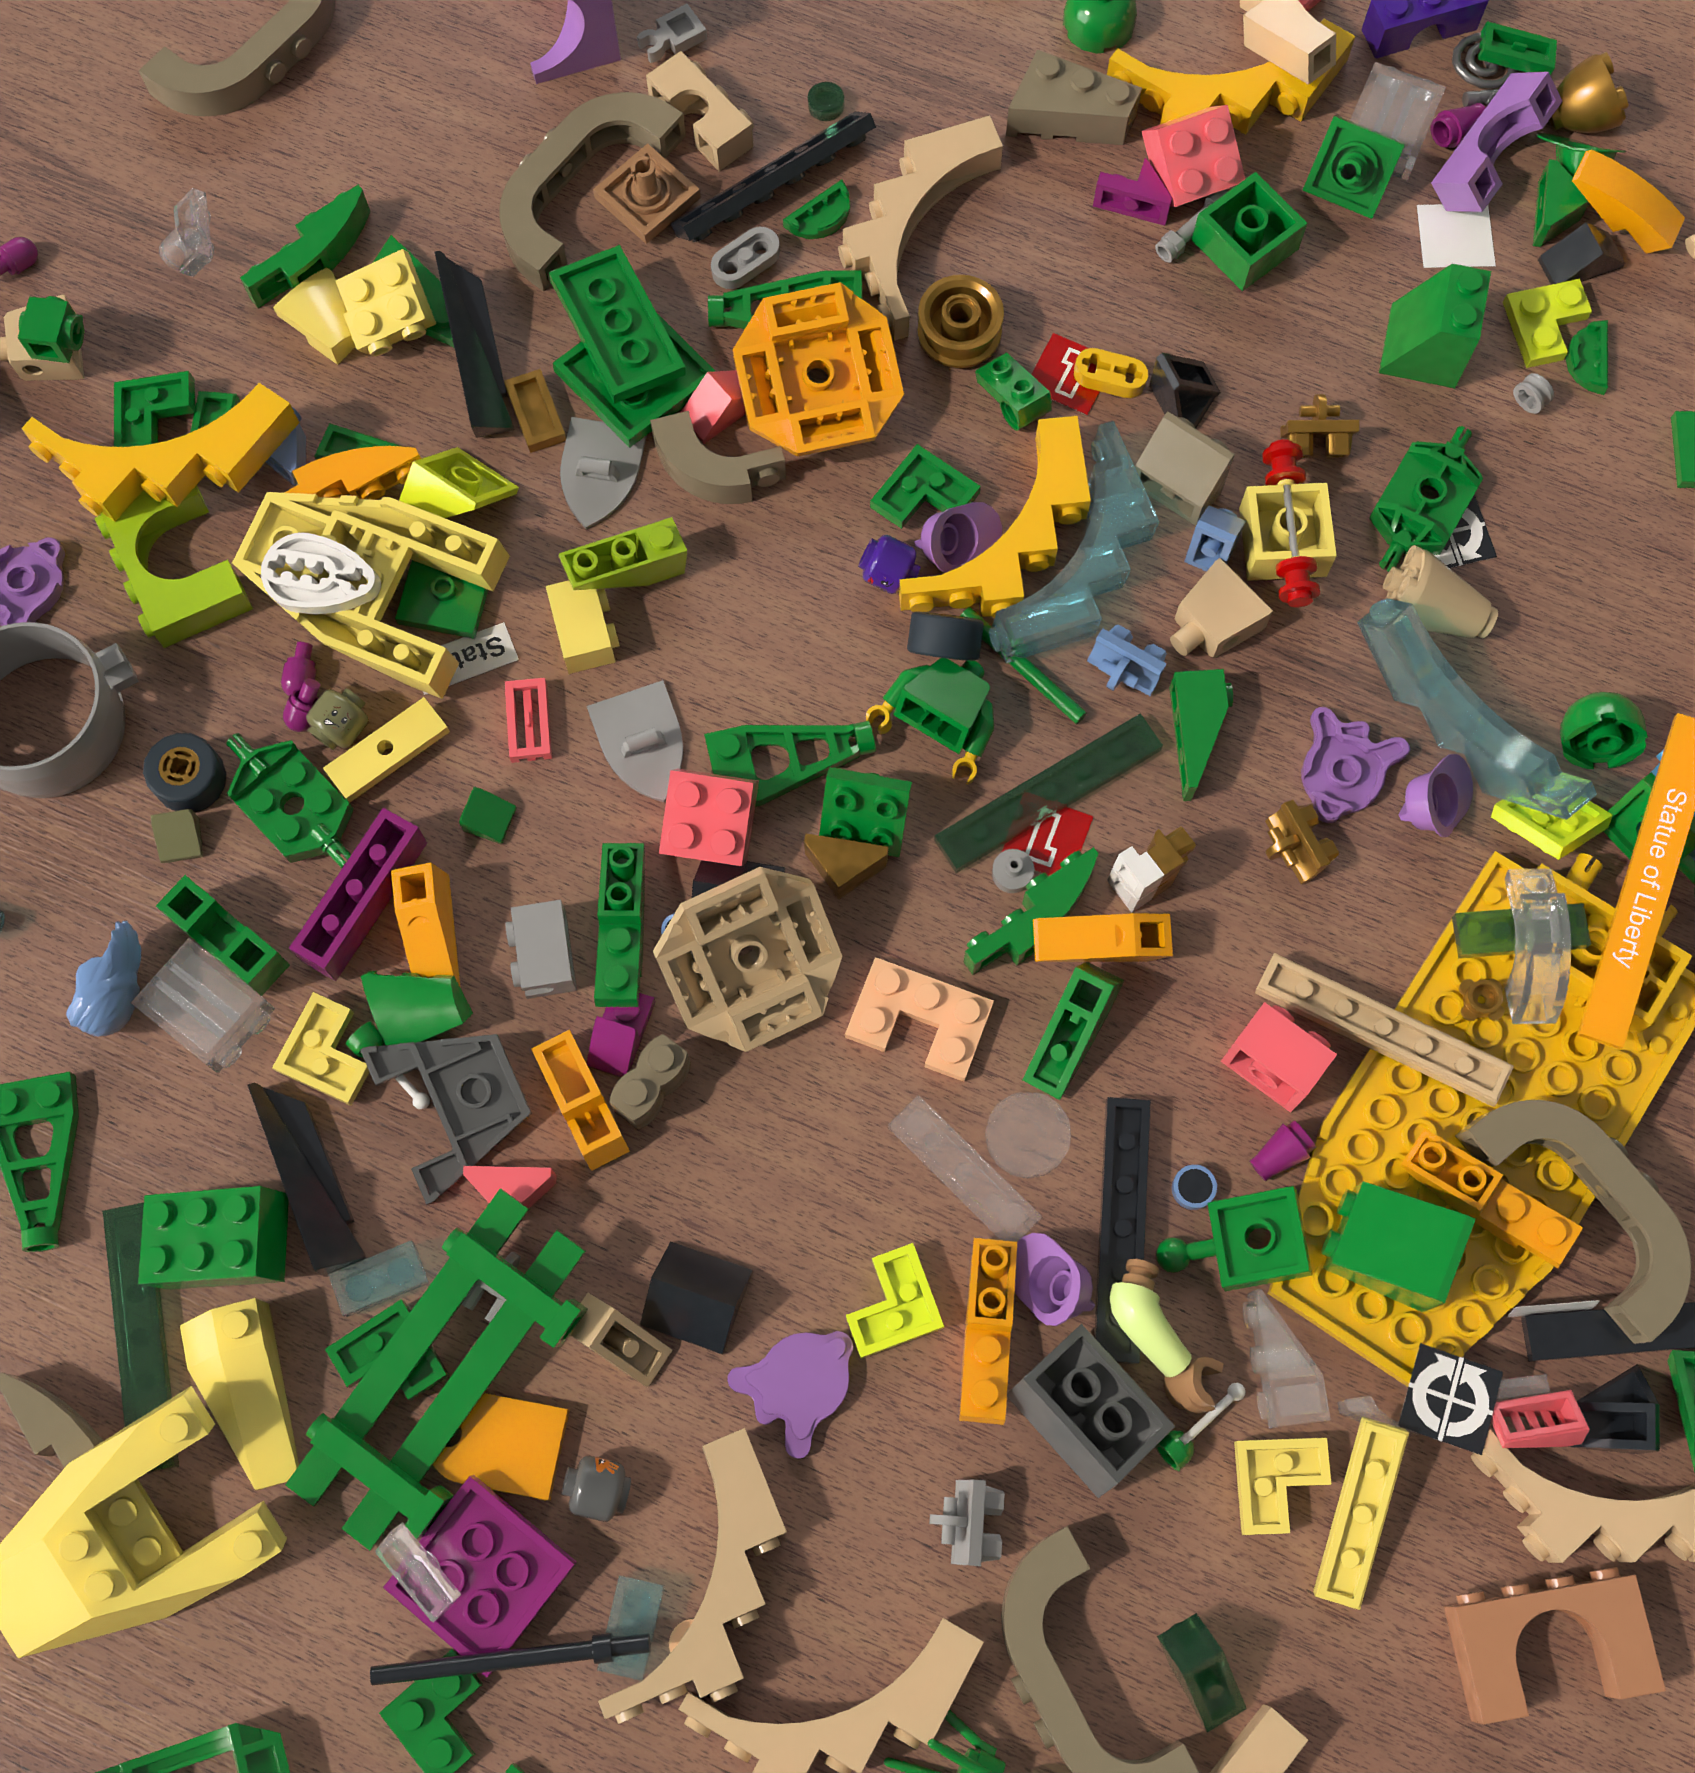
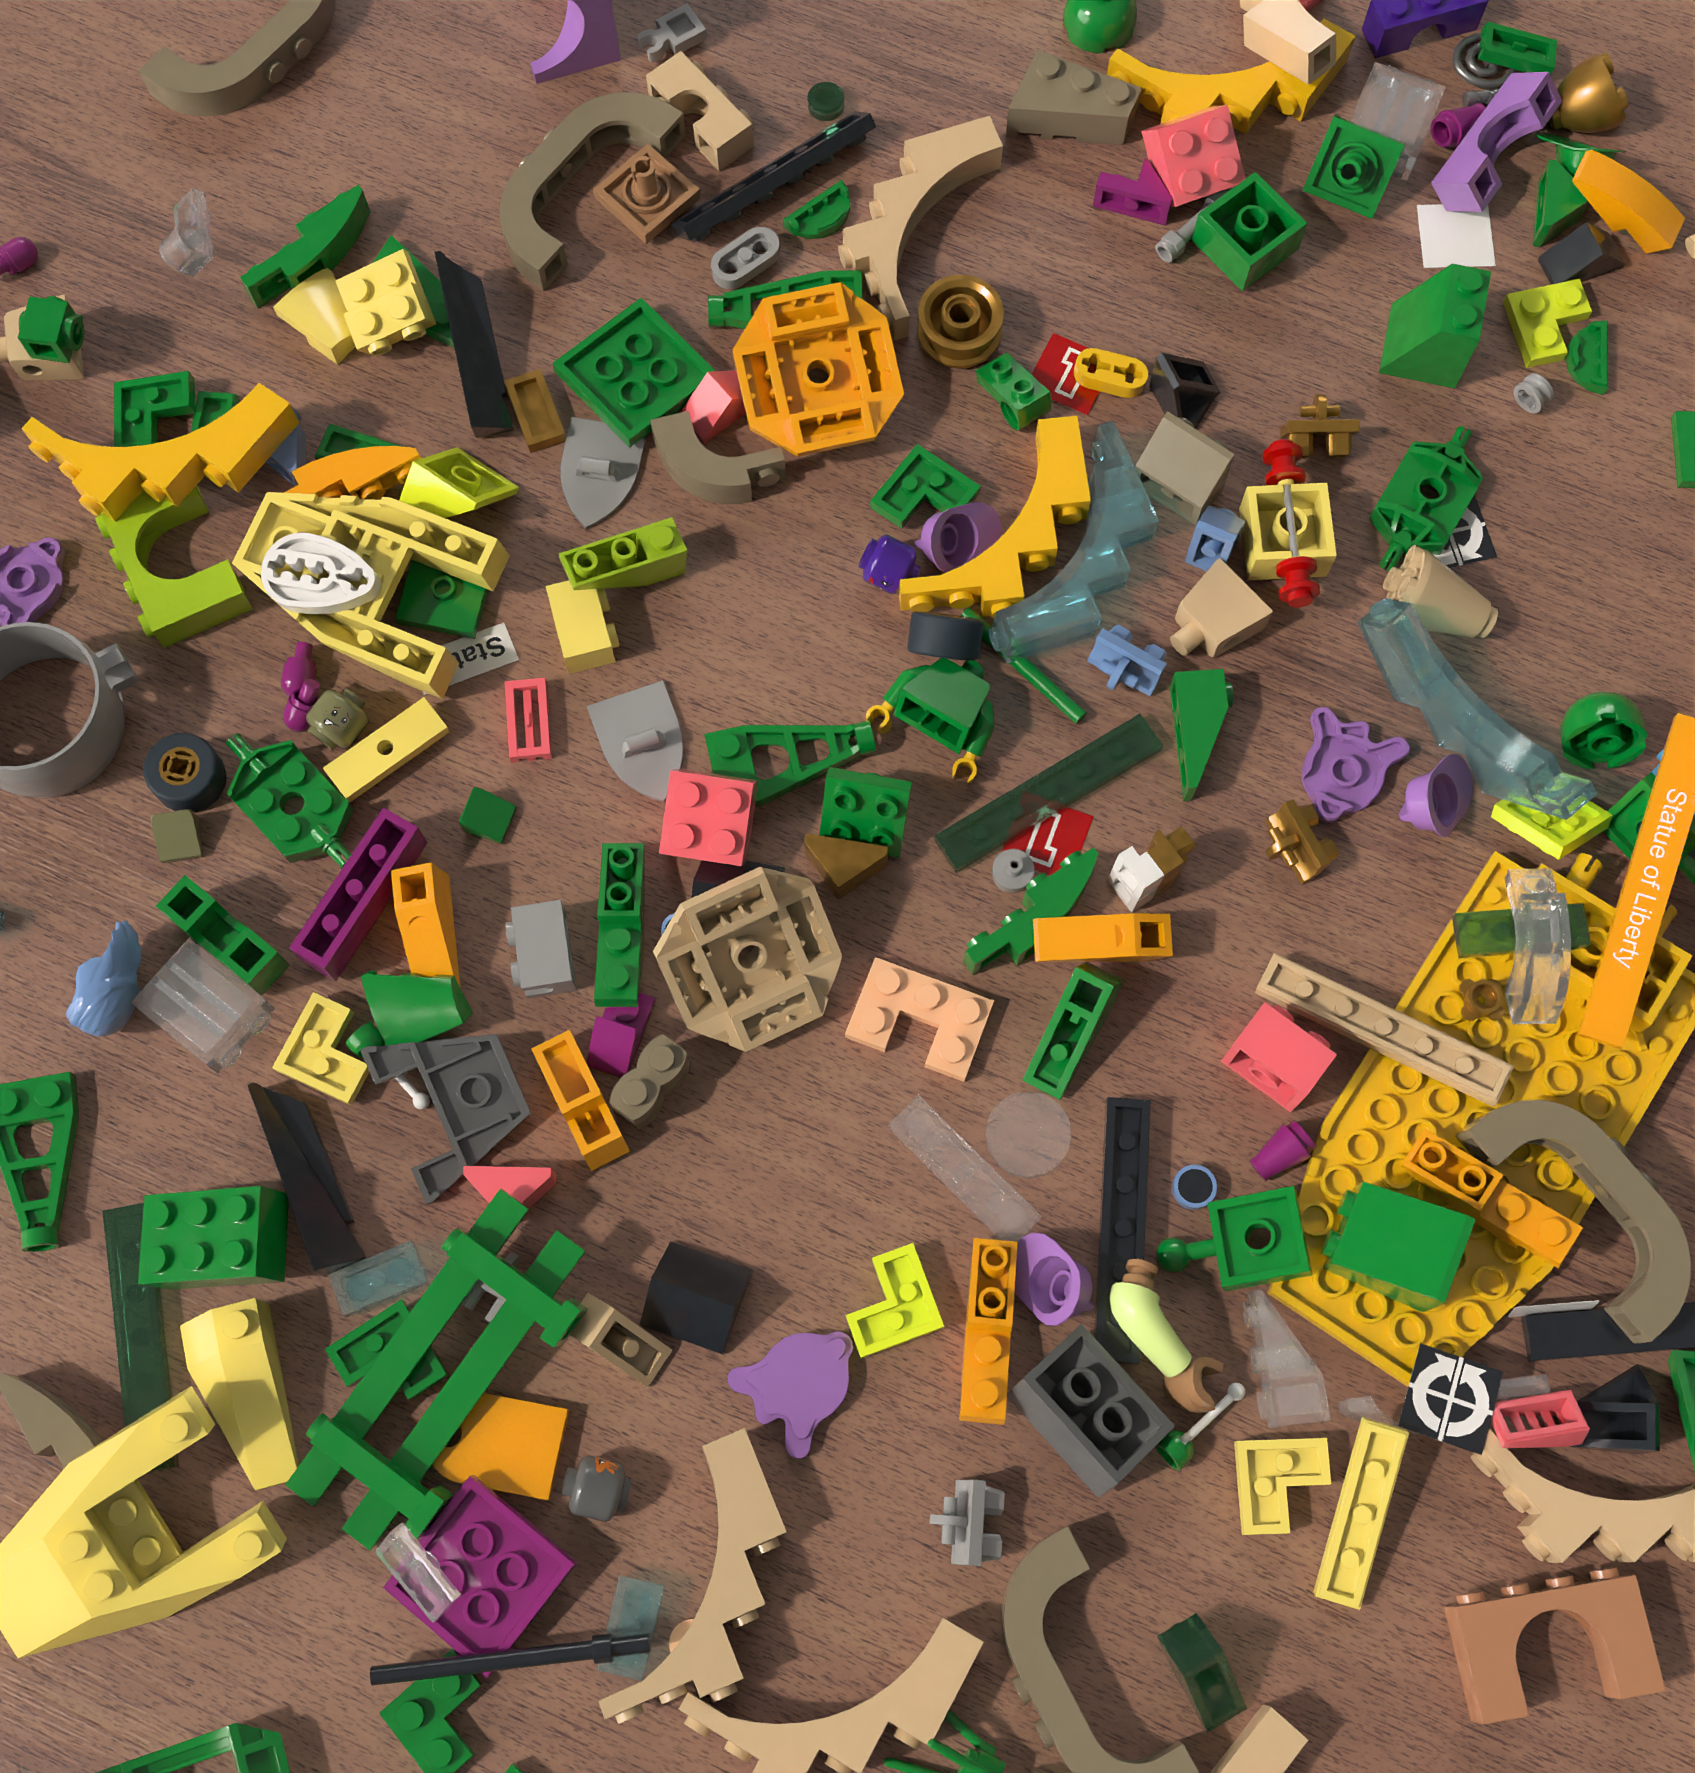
green plate [549,245,686,404] -> none

